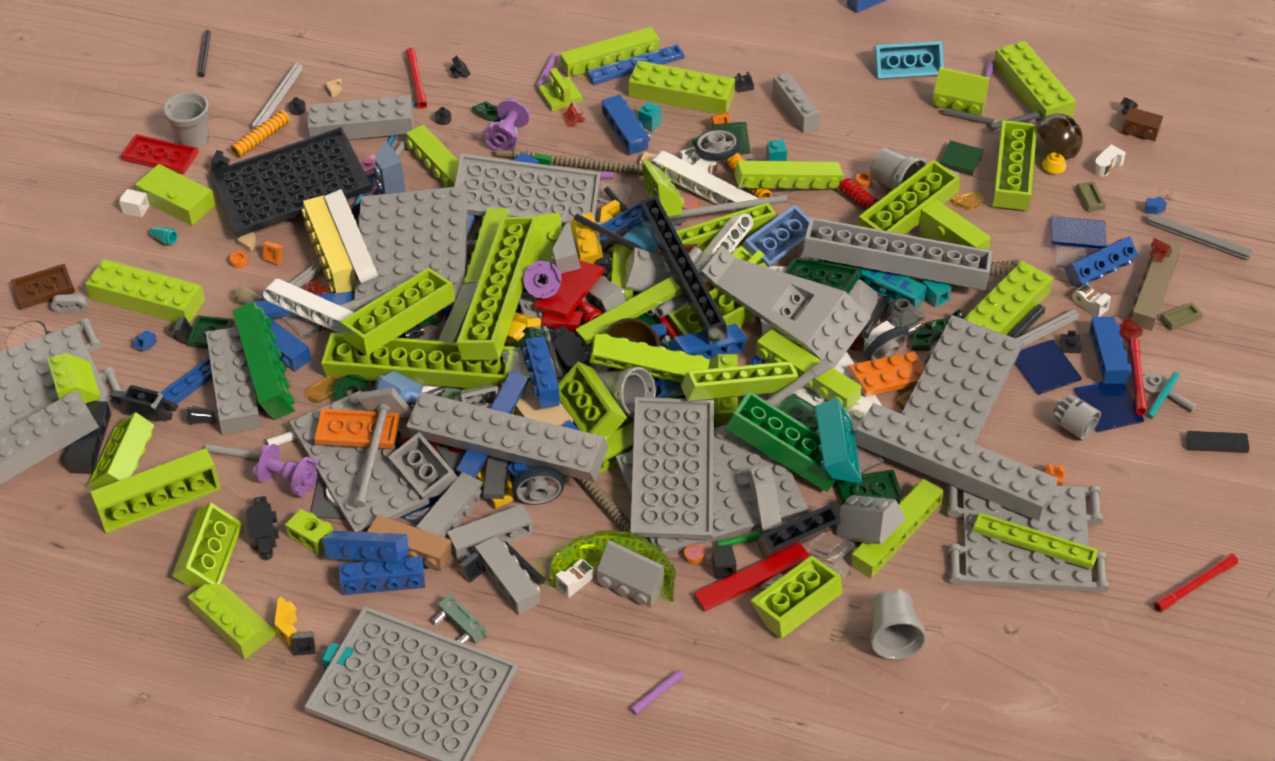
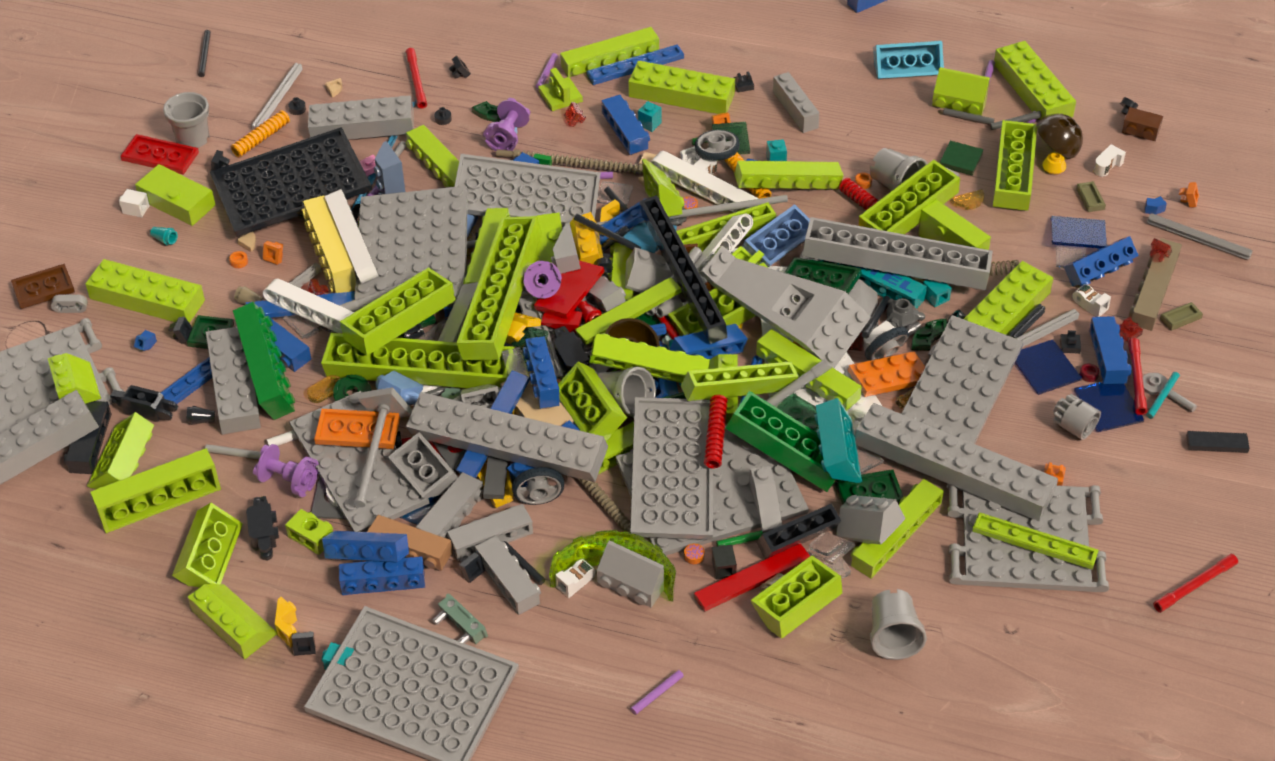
none -> red piece [704,395,728,469]
none -> dark red tile [1079,363,1100,382]
none -> orange tile [1179,182,1199,208]

